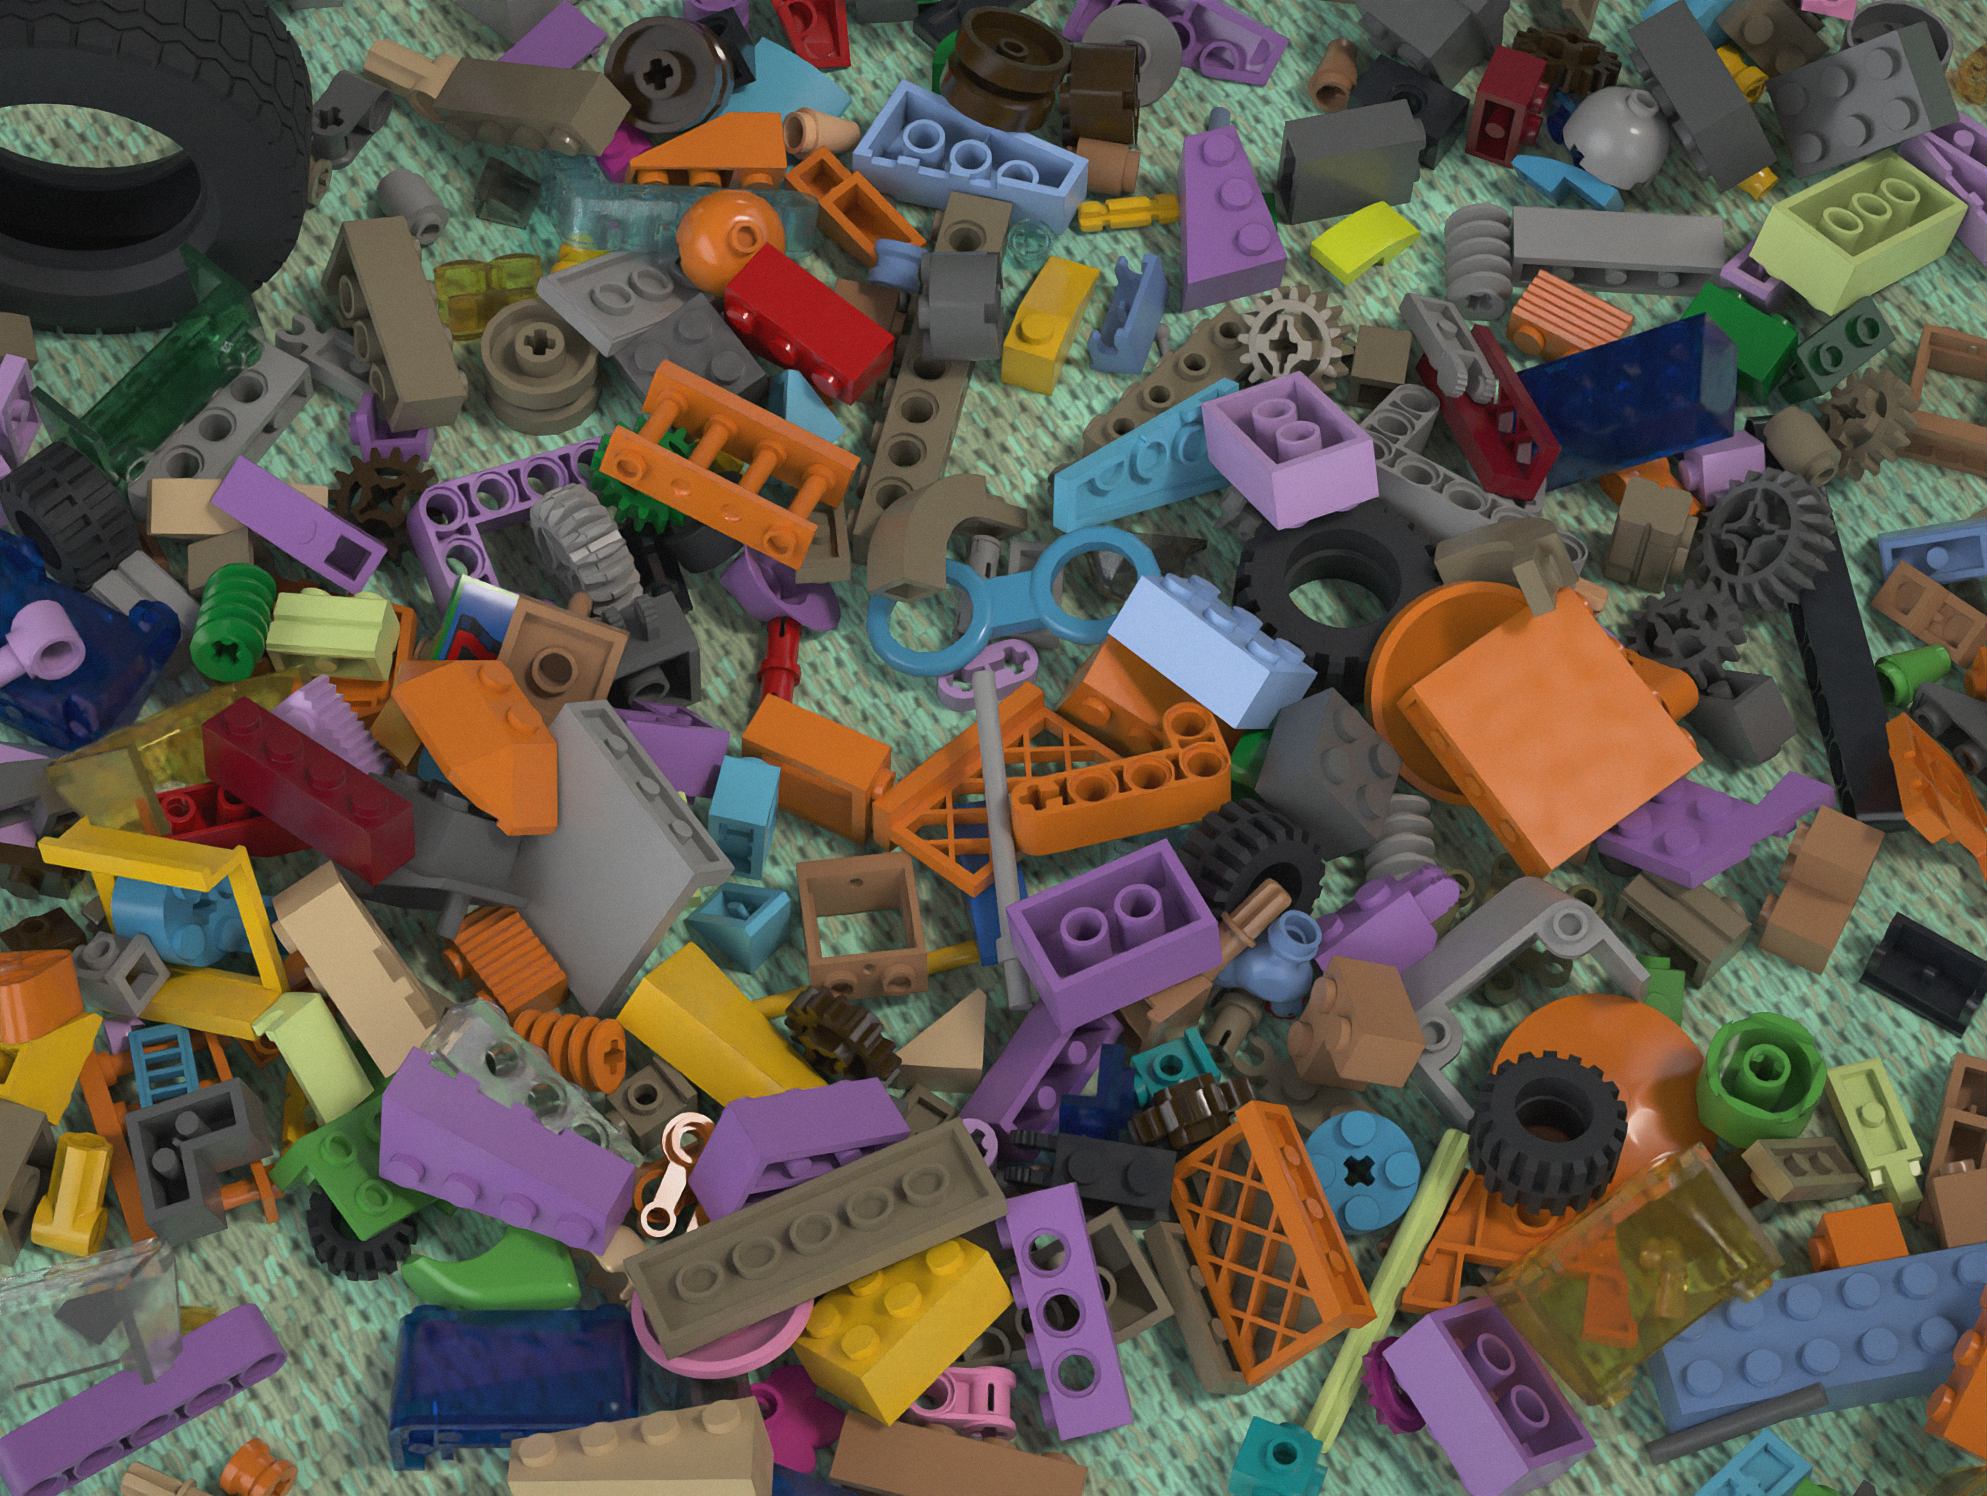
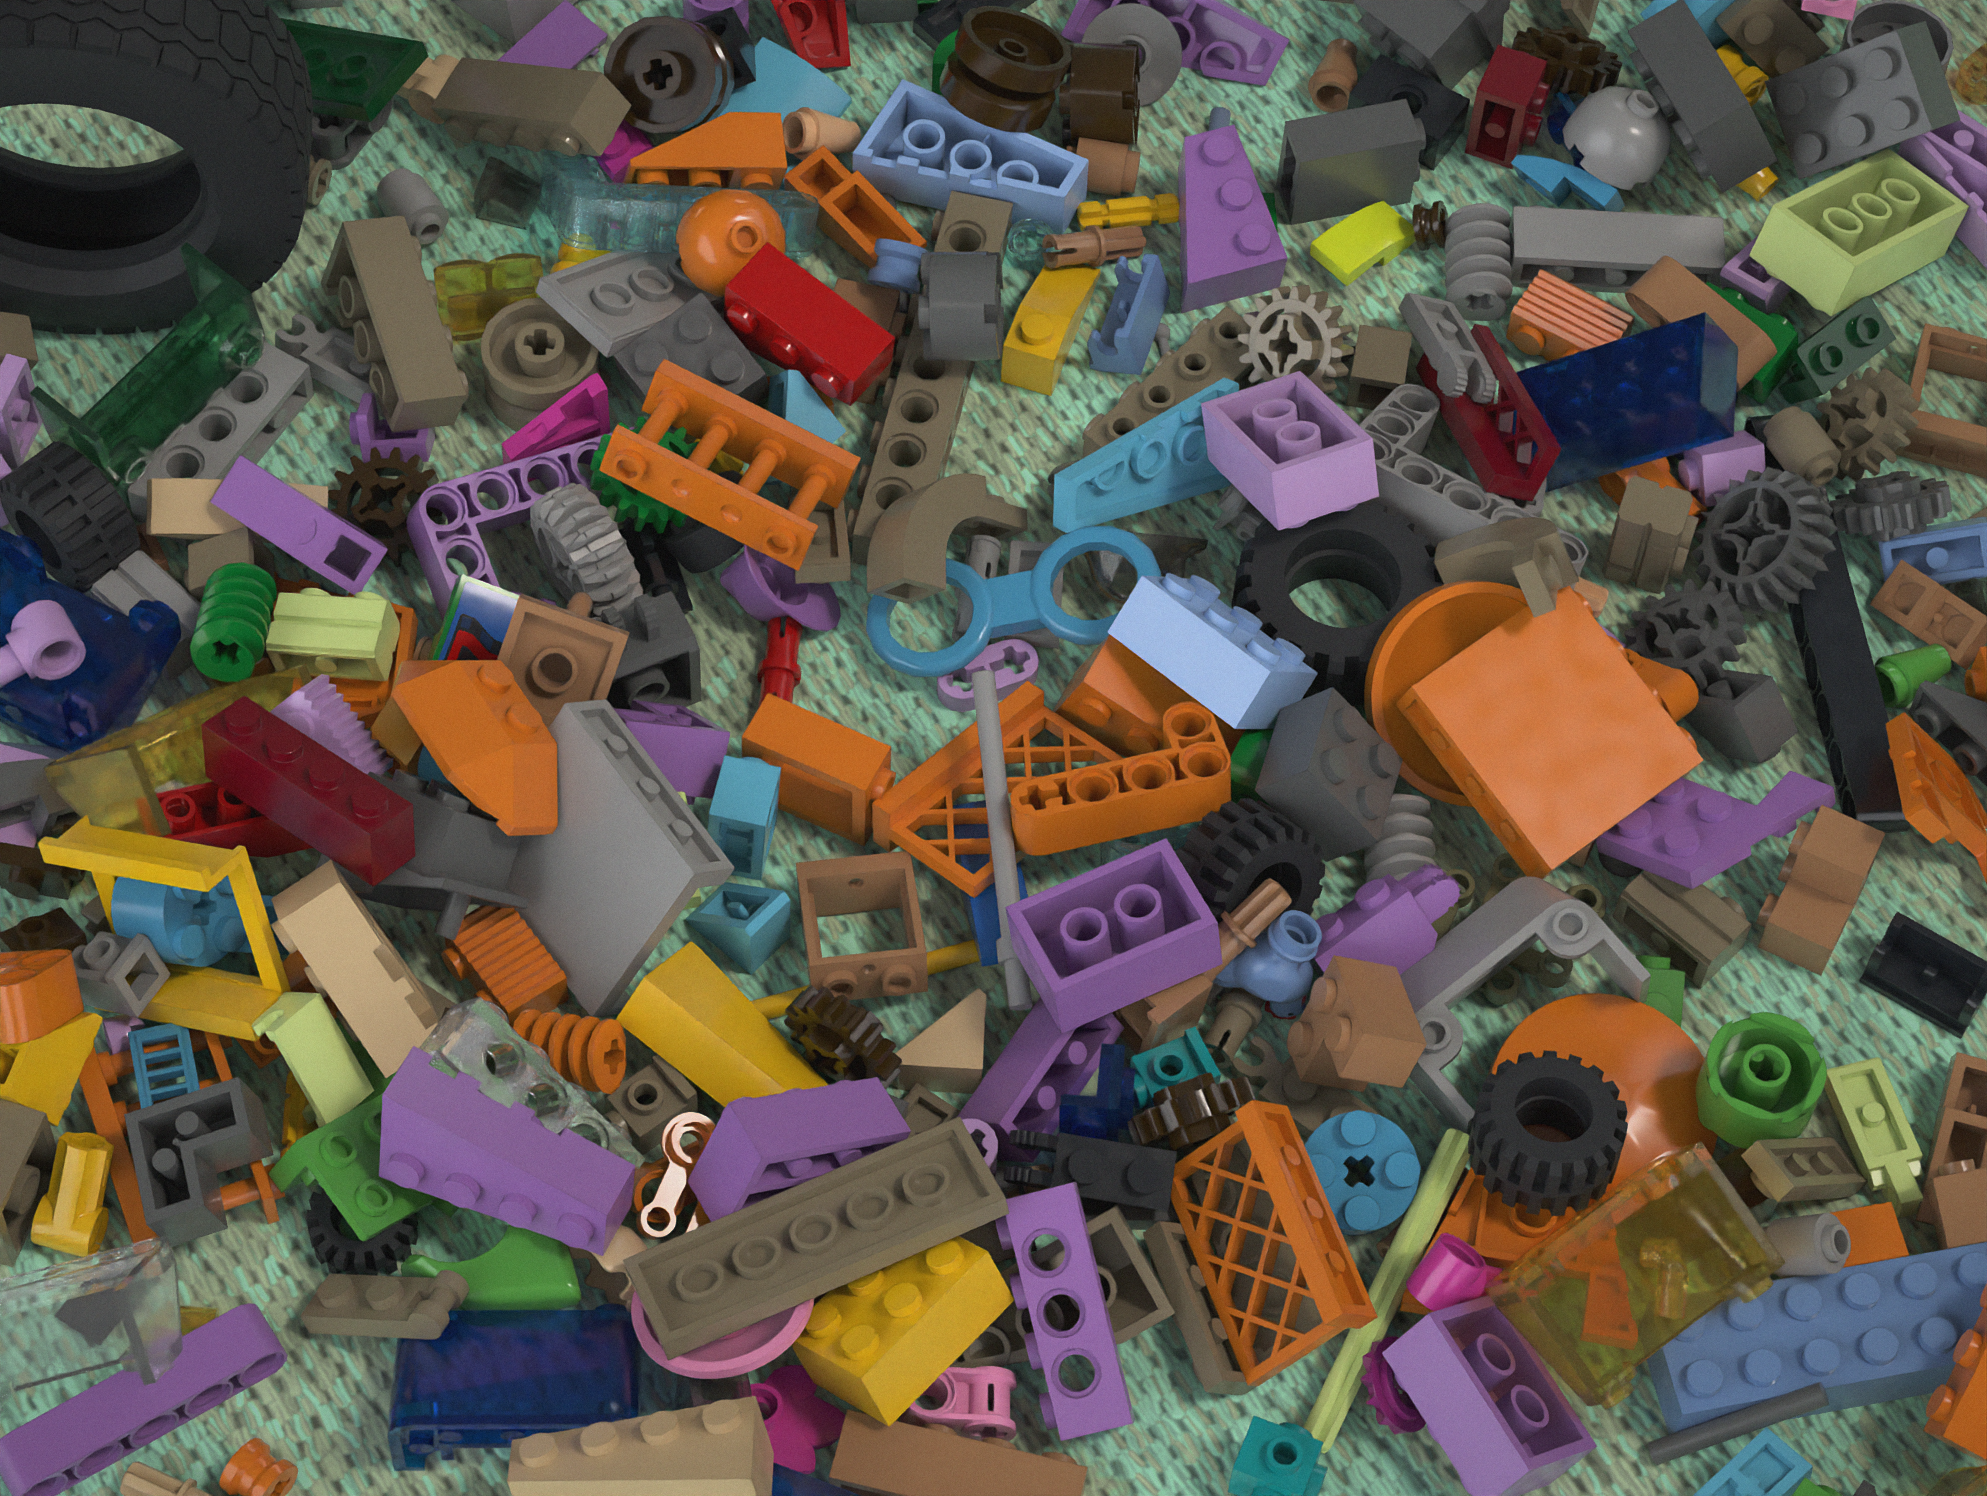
none -> dark green tile [280,18,428,122]
none -> dark tan plate [300,1270,470,1340]
none -> dark pink wing [501,373,610,483]
none -> medium nougat axle [1042,225,1146,269]
none -> dark pink axle [1406,1233,1511,1311]
none -> dark brown bush [1412,200,1448,251]
none -> medium nougat beam [1625,255,1777,392]
none -> light grey brick [1756,1213,1851,1279]
none -> dark grey gear [1830,471,1952,542]

